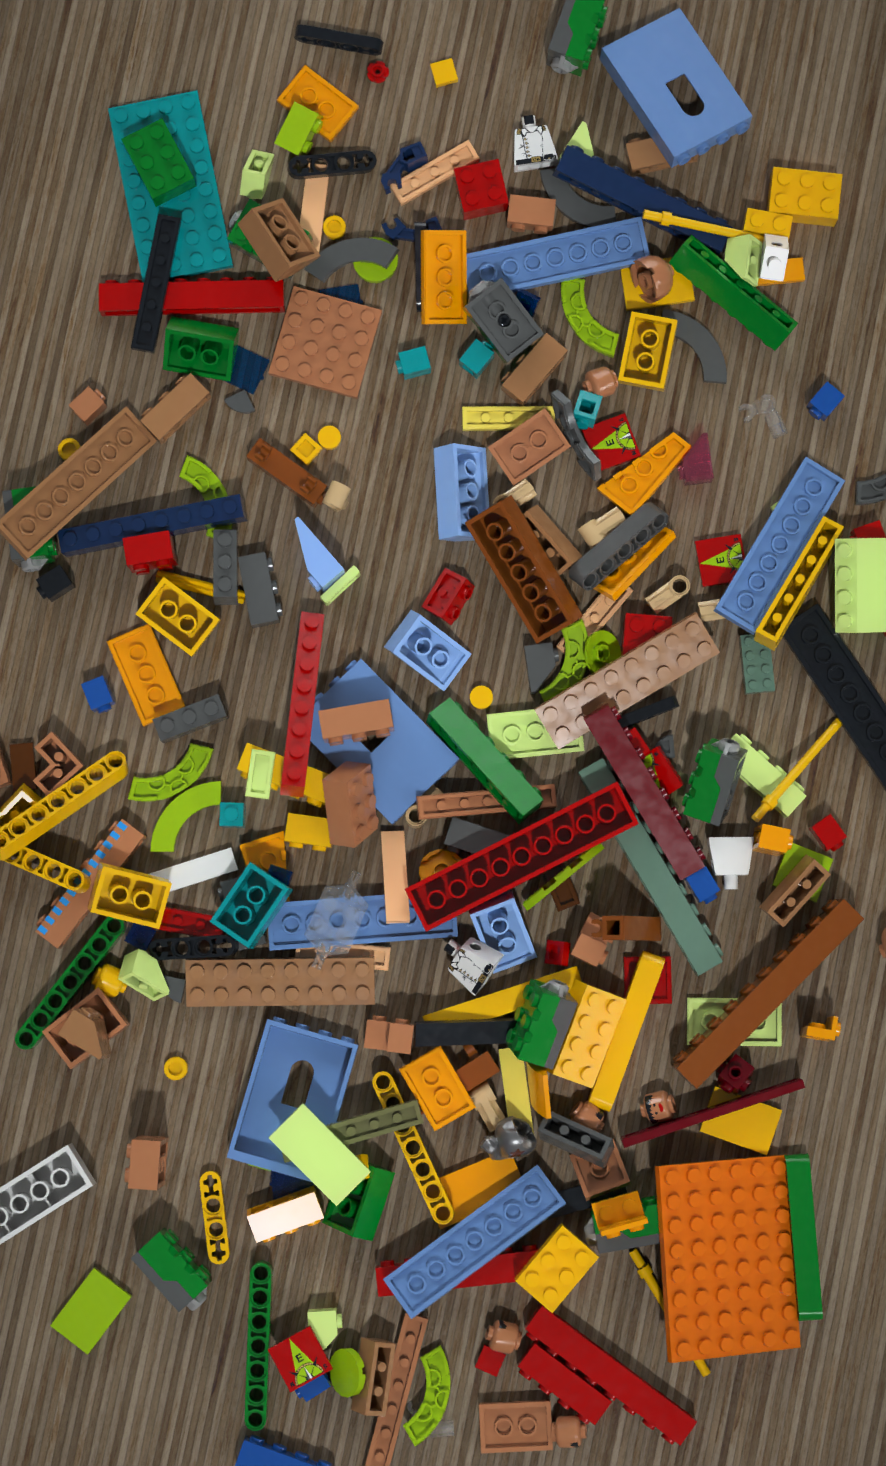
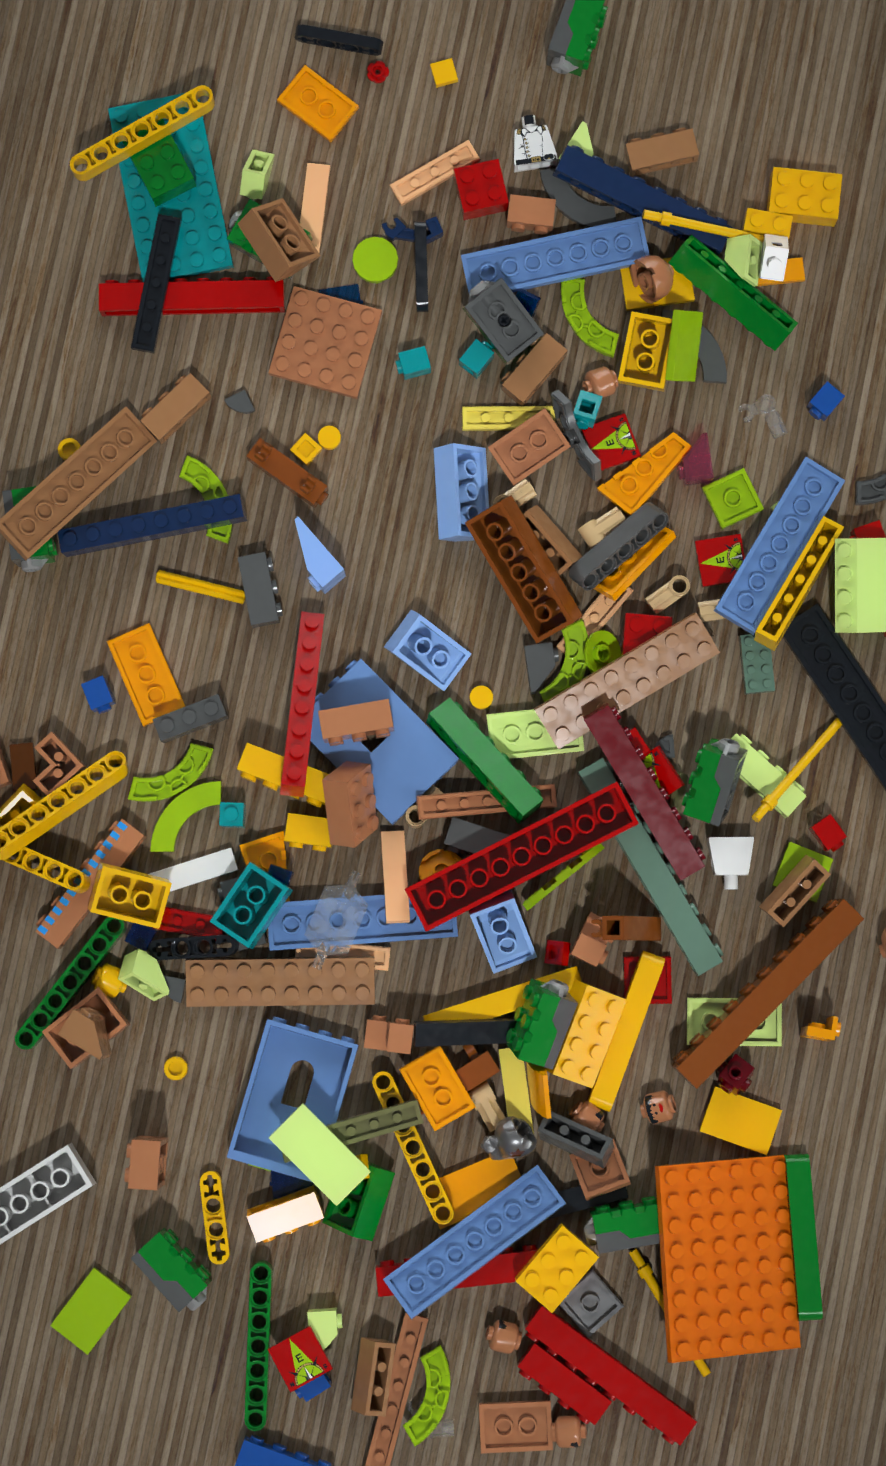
black brick [36,564,75,602] -> none
nougat brick [69,386,107,426] -> none
red brick [122,530,178,575] -> none
yellow brick [136,577,221,657] -> none
green slope [163,316,239,382] -> none
dark grey brick [213,530,238,605] -> none
clear blue piece [223,346,270,395] -> none
yellowish green tile [245,749,276,800] -> none
lime brick [274,101,323,156] -> none
black beam [287,150,377,180] -> none
dark grey tile [304,238,399,283] -> none
yellowish green tile [320,565,360,606] -> none
tan piece [322,480,351,512] -> none
yellow tile [323,215,346,240] -> none
lime tile [329,1348,366,1398] -> none
dark blue piece [381,142,428,195] -> none
light orange tile [421,230,467,324] -> none
red bracket [421,568,475,625] -> none
white torso [444,937,504,996] -> none
red tile [475,1344,506,1377] -> none
reddish brown tile [543,863,580,912] -> none
light orange bracket [591,1191,648,1239] -> none
black beam [594,695,679,738] -> none
medium blue panel [600,8,752,168] -> none
dark red tile [620,1077,805,1148] -> none
blue brick [684,866,720,904] -> none
light orange brick [752,824,794,856] -> none
none -> yellow beam [70,85,215,181]
none -> flat silver tile [560,1269,624,1338]
none -> lime tile [665,310,703,382]
none -> lime tile [702,468,764,530]

